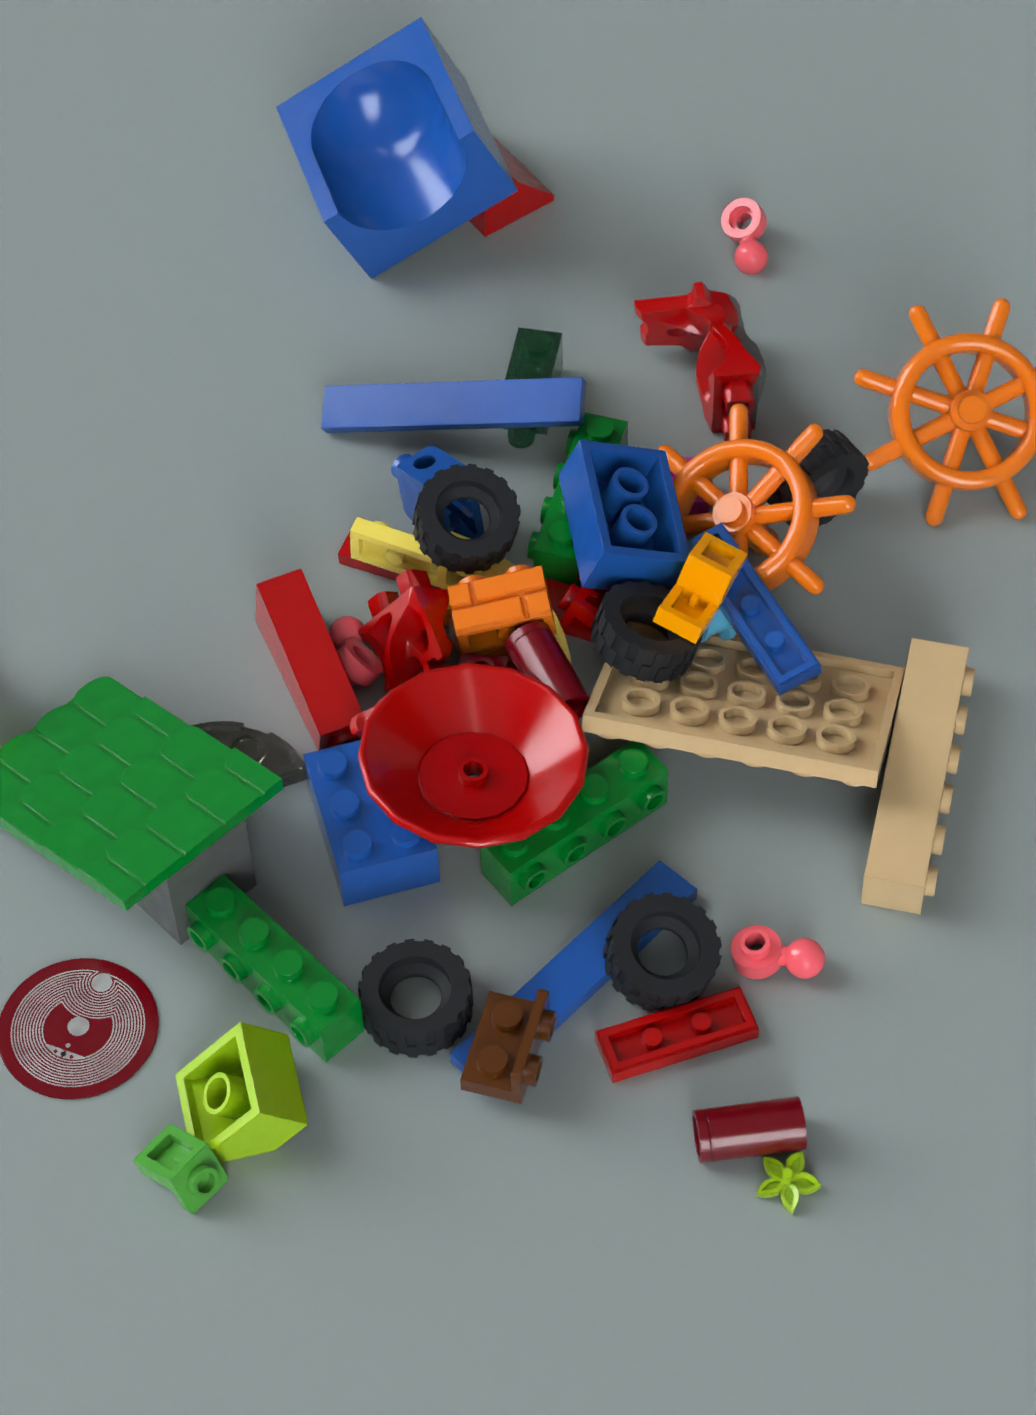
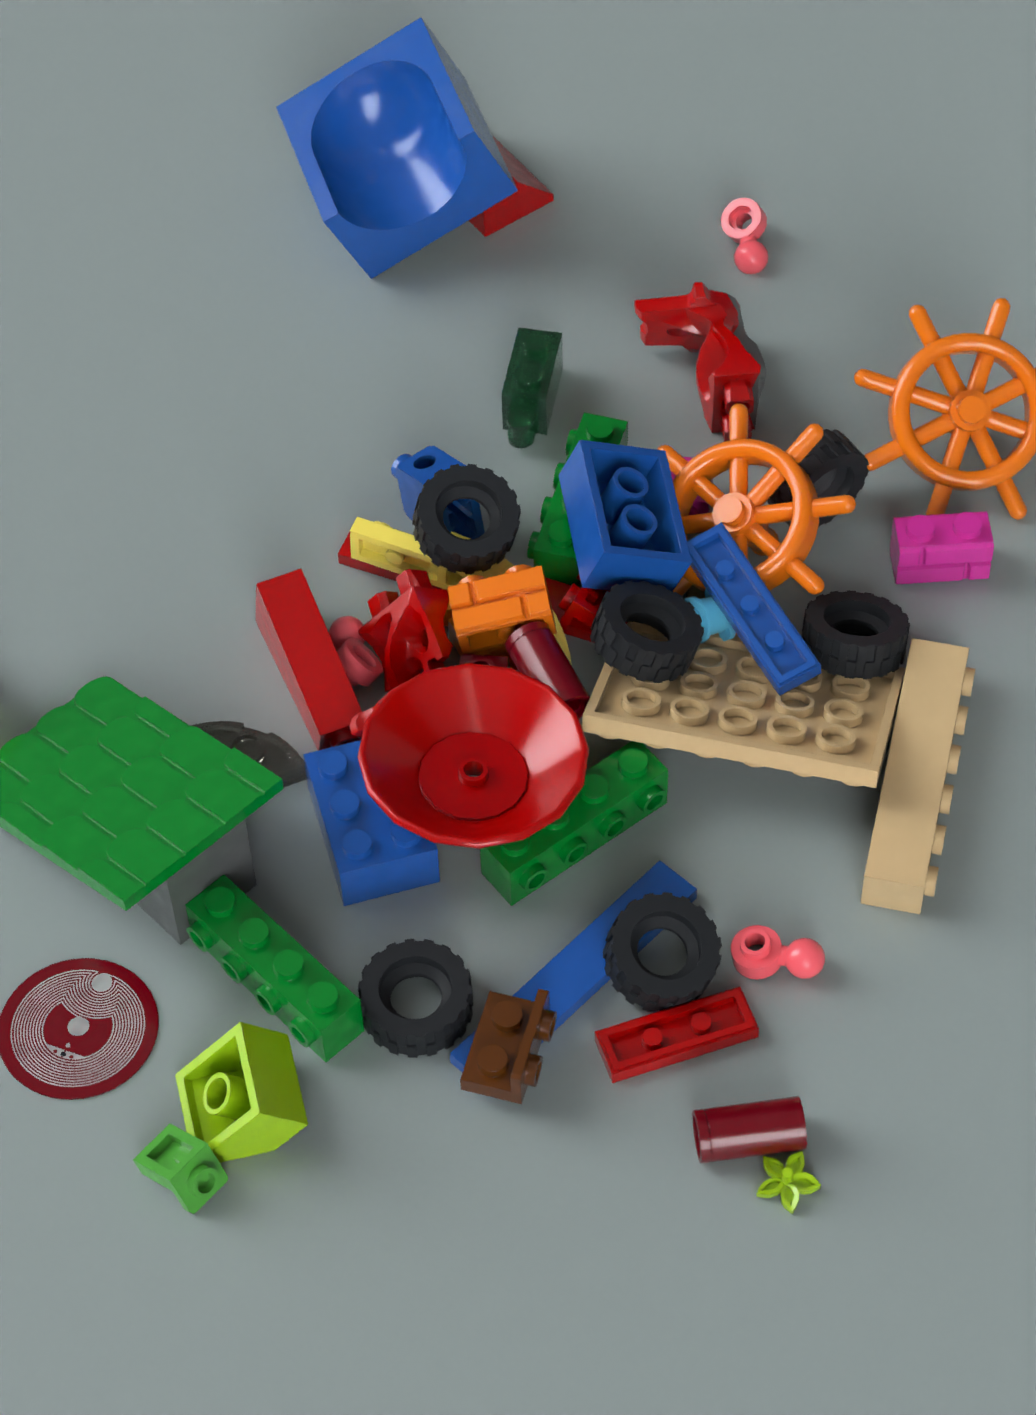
tile [321,377,587,433] -> none
light orange slope [653,532,748,644] -> none
none -> black tyre [801,590,910,679]
none -> dark pink brick [890,511,994,585]

